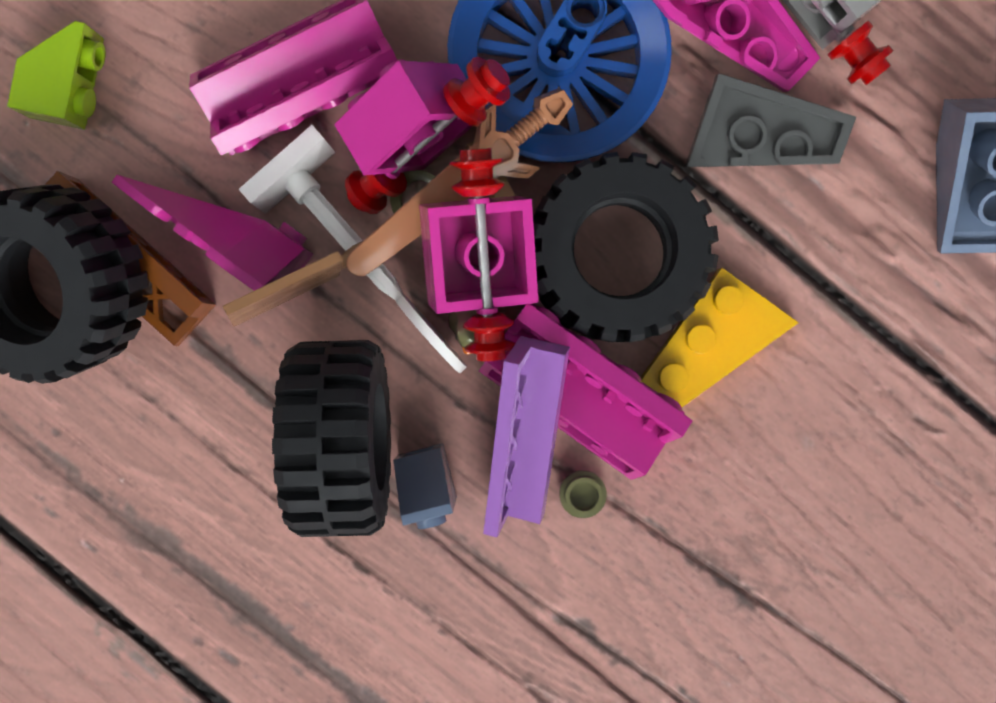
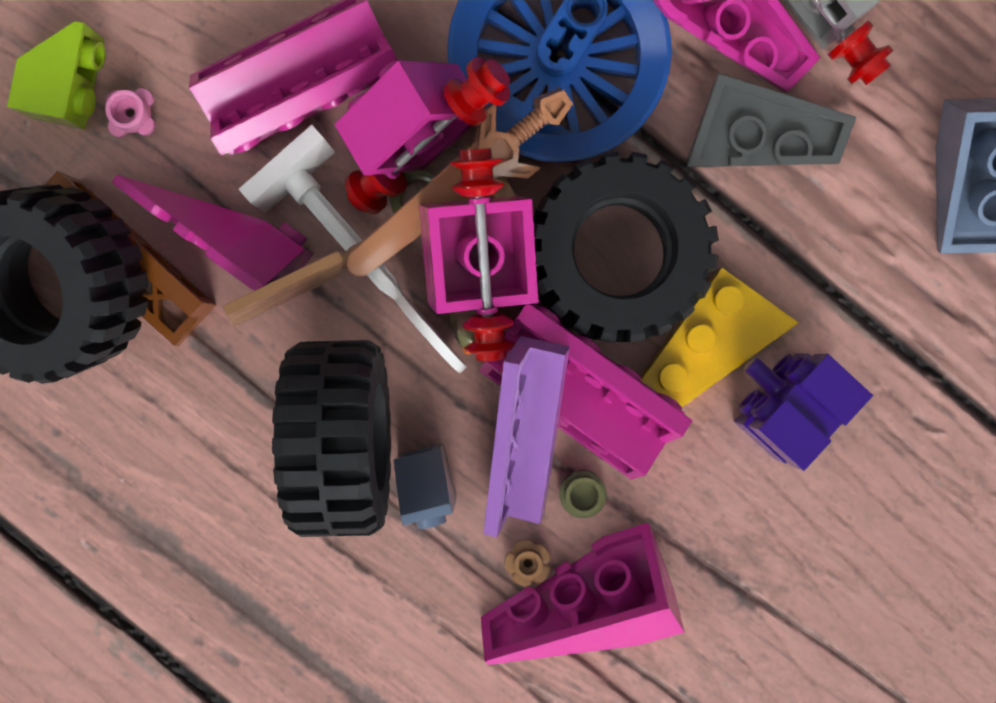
none -> bright pink plate [105,88,156,138]
none -> dark pink wedge [480,523,685,665]
none -> medium nougat plate [504,539,551,586]
none -> dark purple brick [733,353,874,471]

